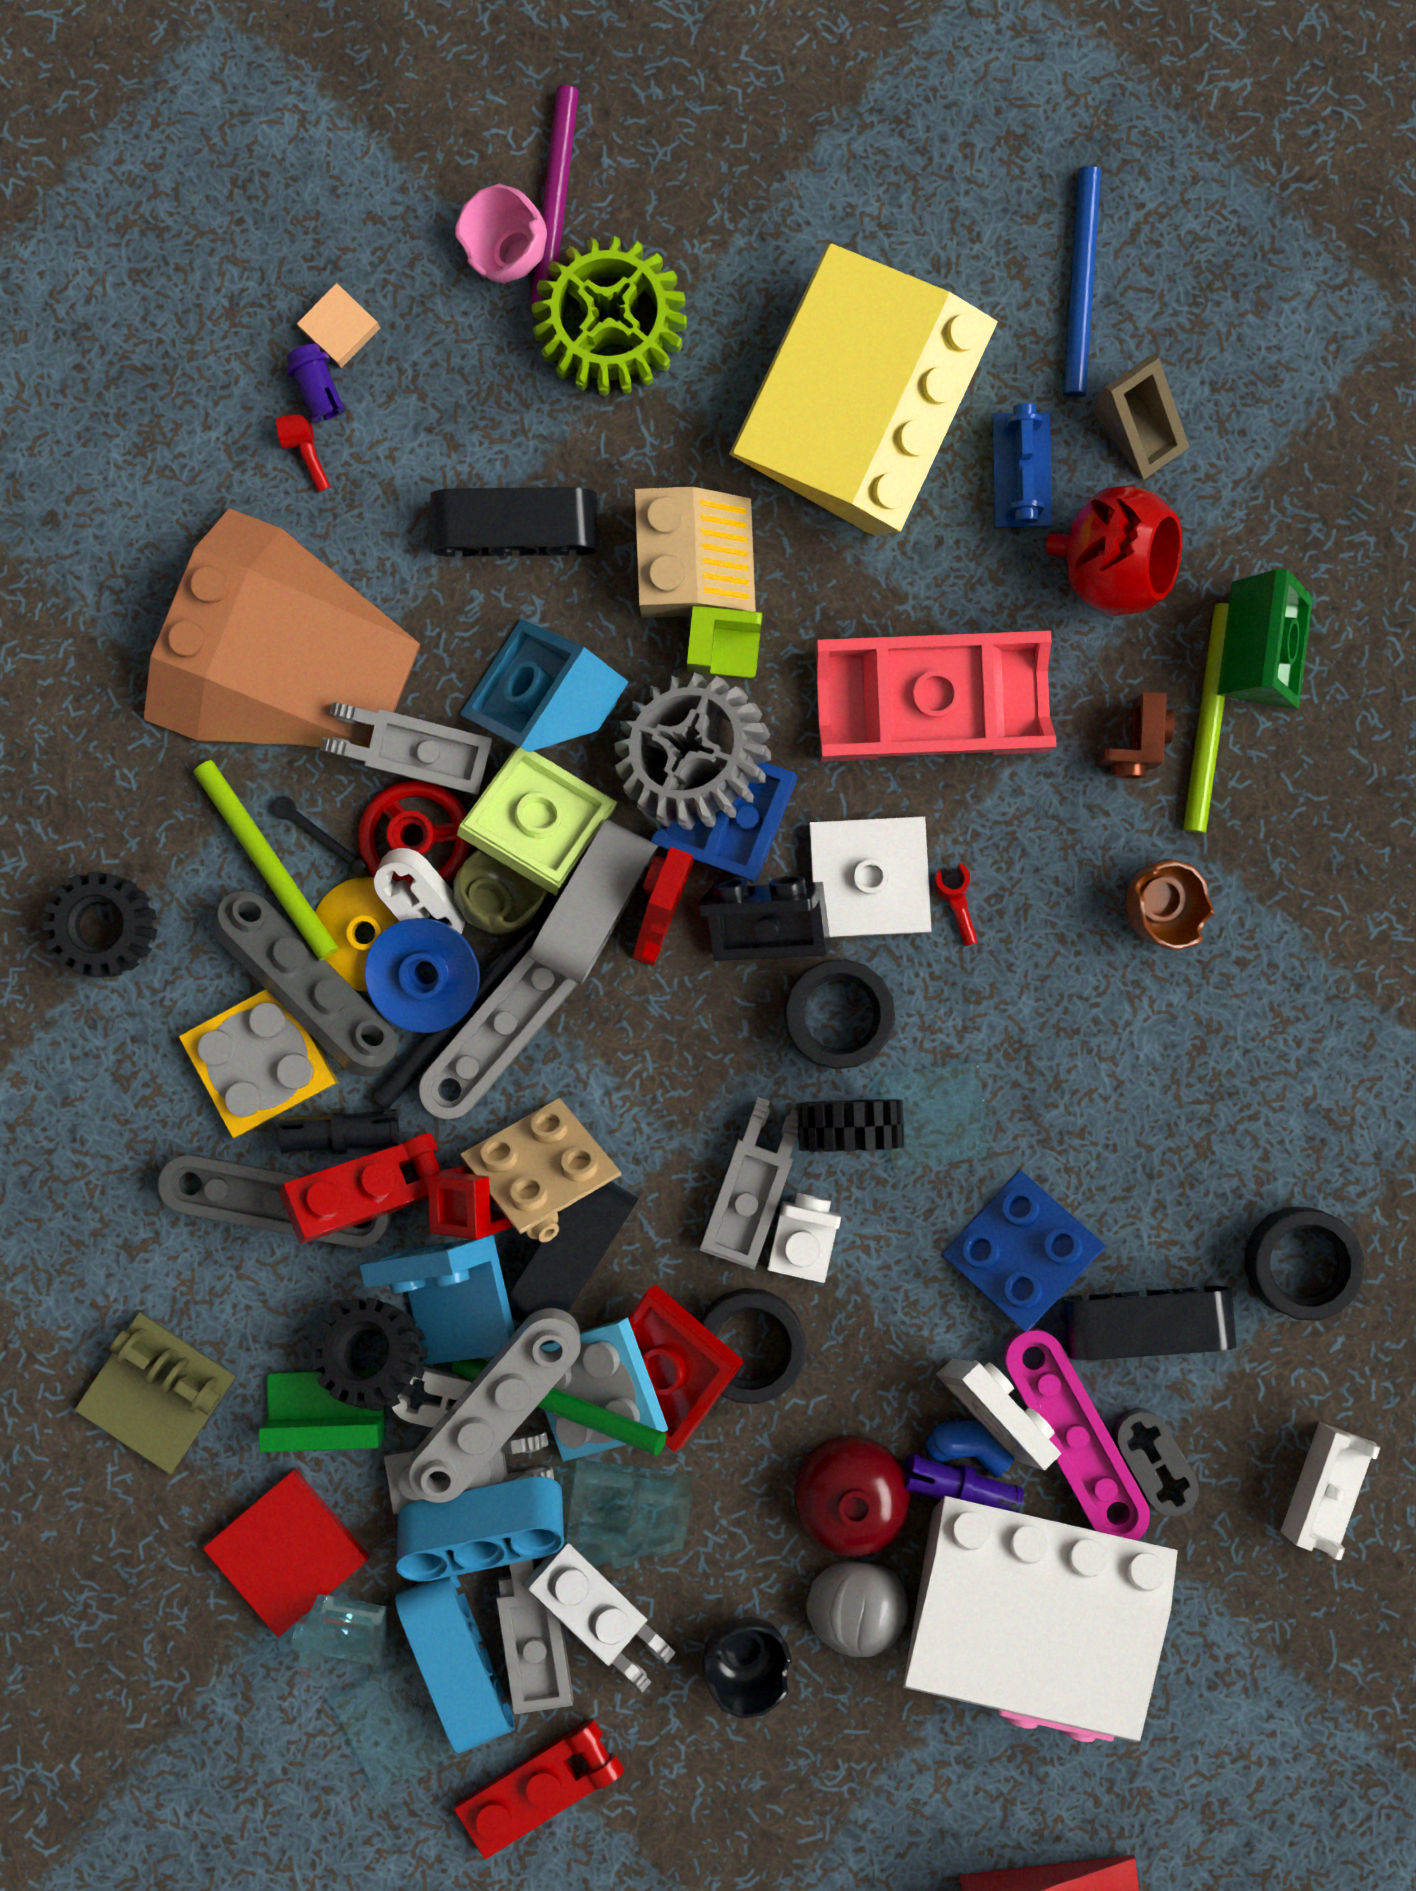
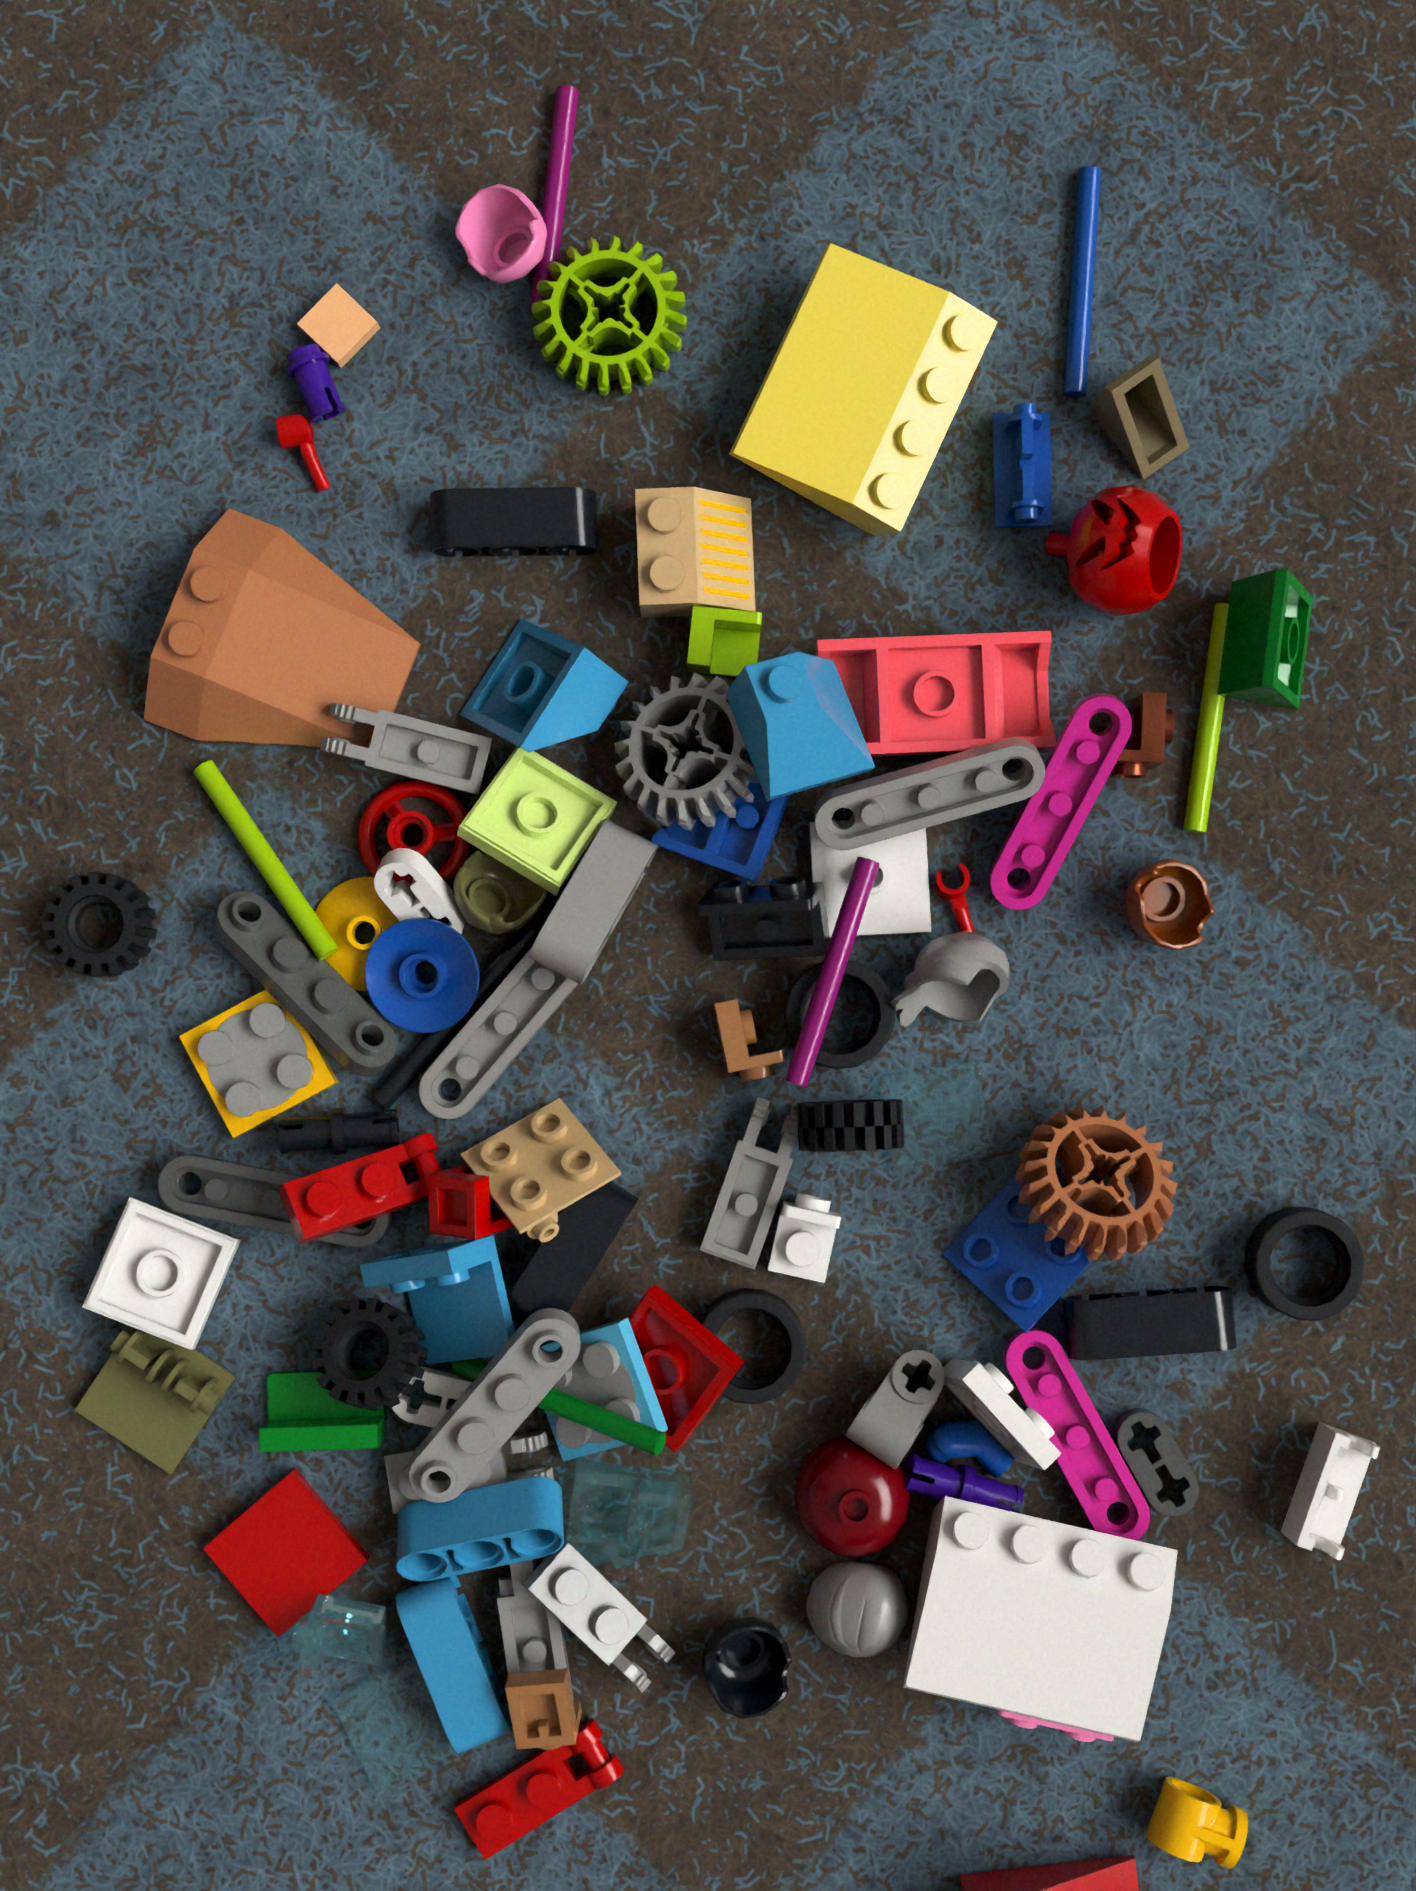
black hinge [272,796,370,879] -> none
red wing [632,846,694,967] -> none
none -> white plate [82,1197,241,1350]
none -> medium nougat bracket [505,1668,582,1750]
none -> medium nougat bracket [713,999,786,1082]
none -> dark azure slope [725,652,875,801]
none -> magenta bar [785,857,880,1088]
none -> light grey plate [814,738,1045,850]
none -> light grey piece [845,1350,945,1470]
none -> light grey hat [890,931,1011,1027]
none -> dark pink plate [989,693,1132,910]
none -> nougat gear [1015,1104,1178,1262]
none -> yellow piece [1145,1777,1248,1869]

